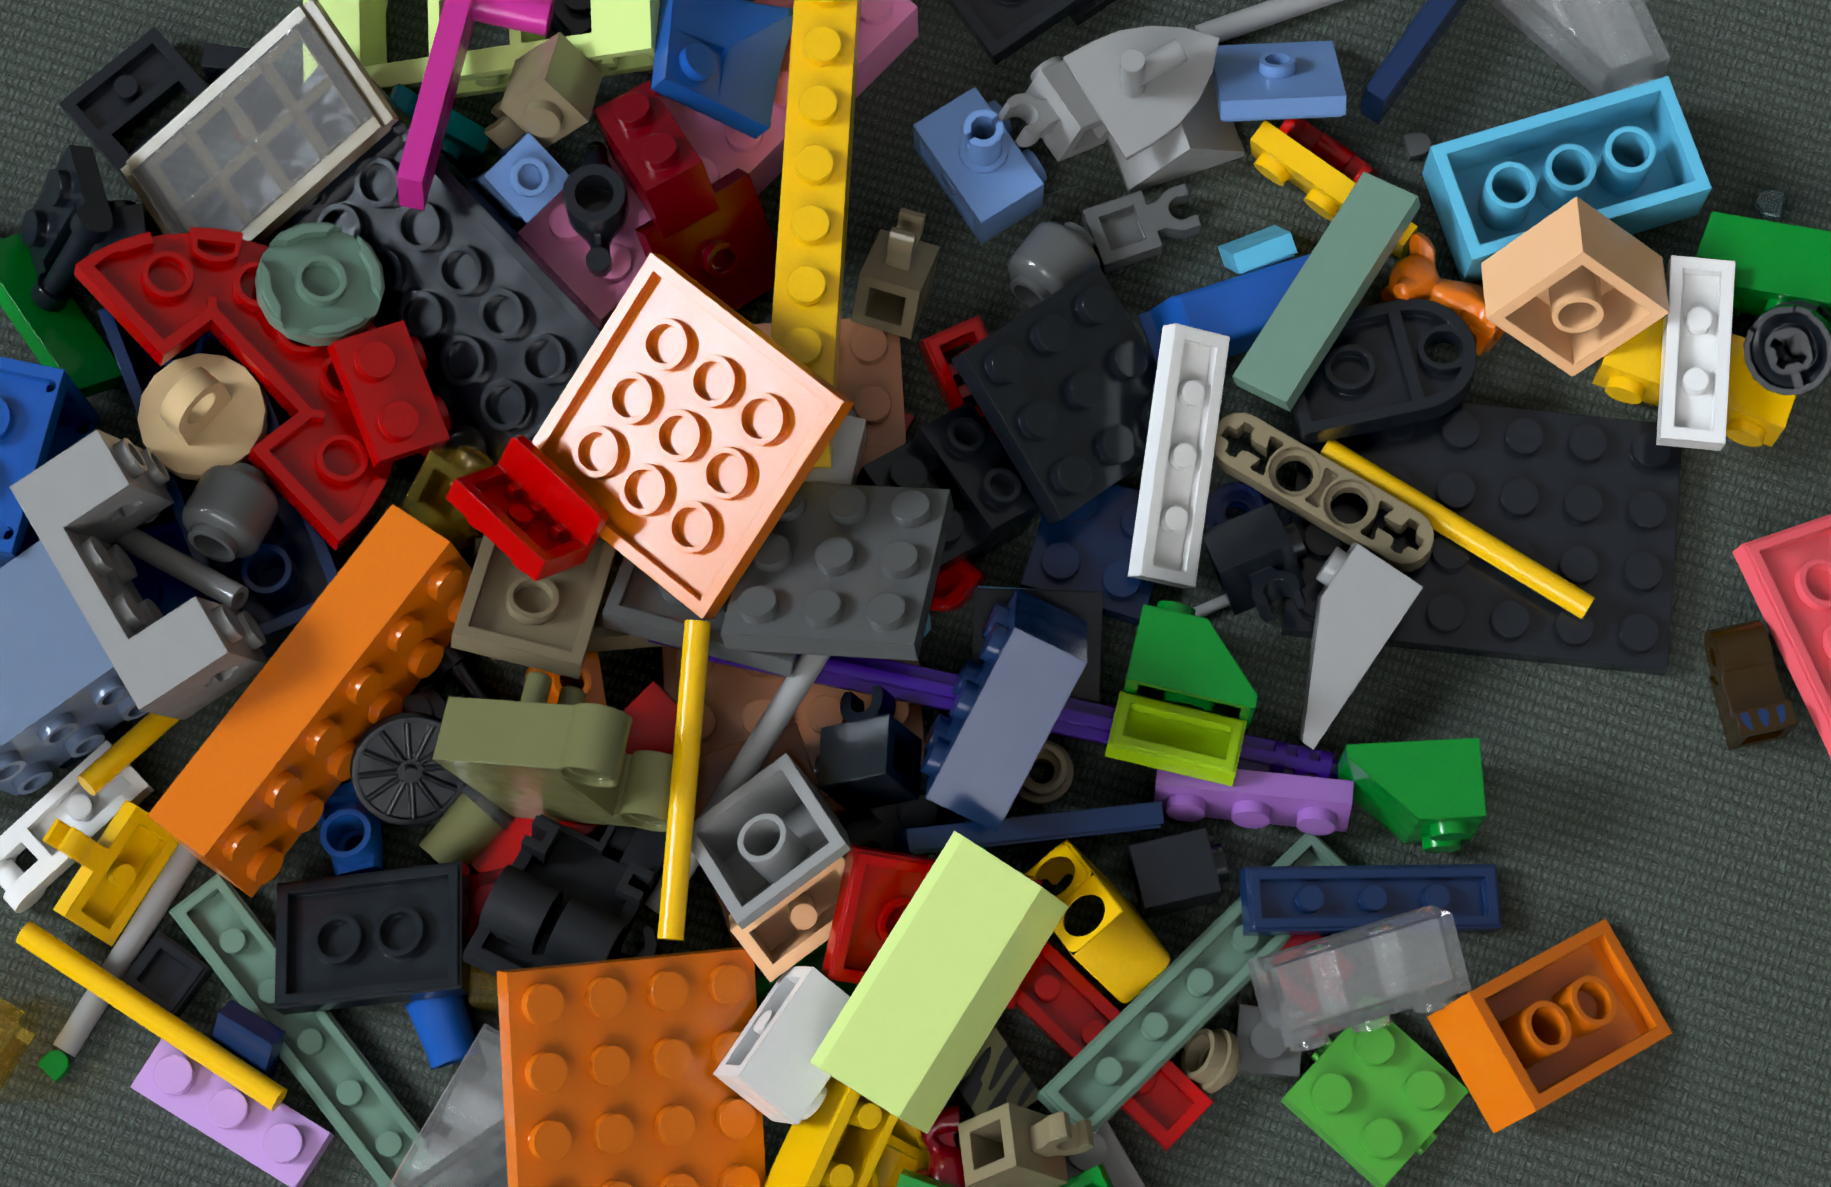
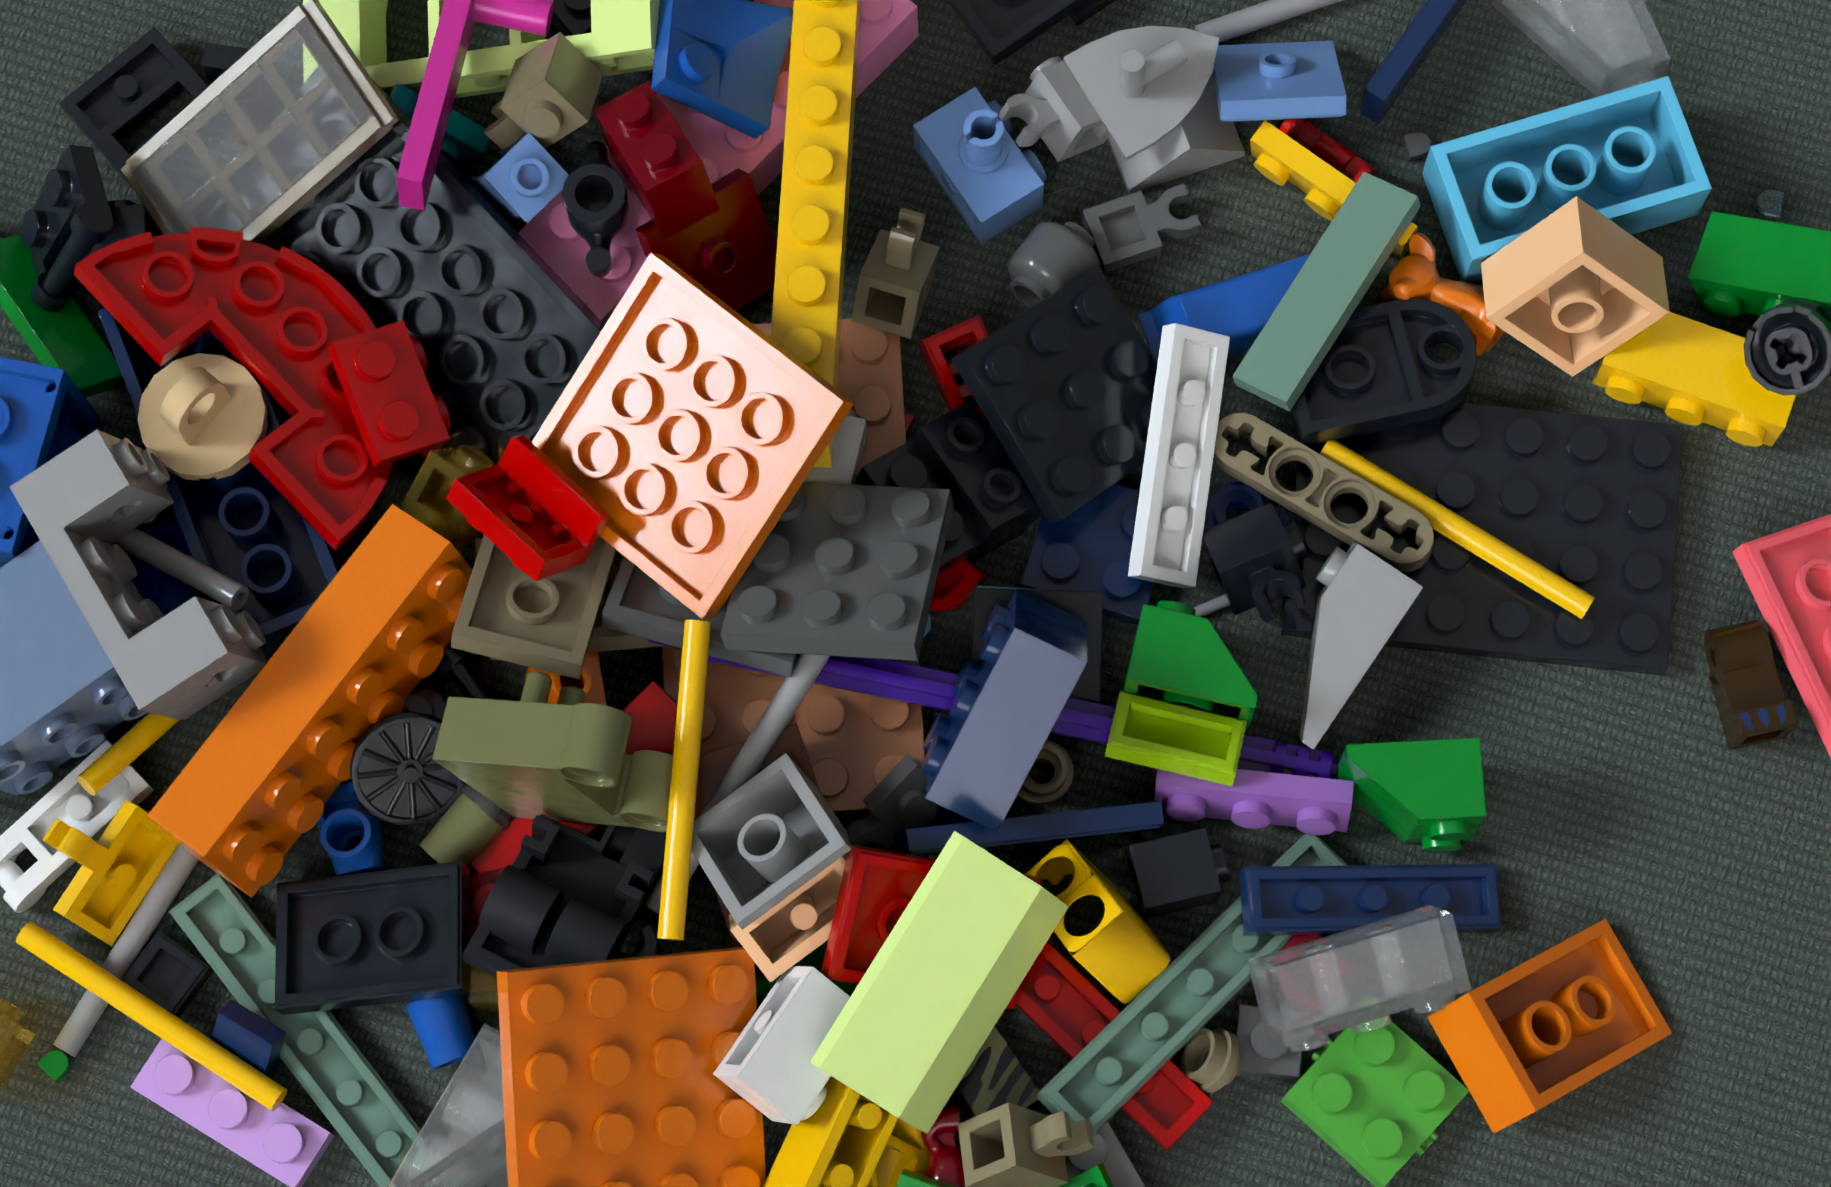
dark grey head [182,463,279,562] -> none
sand green tile [255,222,385,347] -> none
black brick [815,685,922,812] -> none
medium azure tile [1218,225,1298,275] -> none
white plate [1656,255,1735,451] -> none

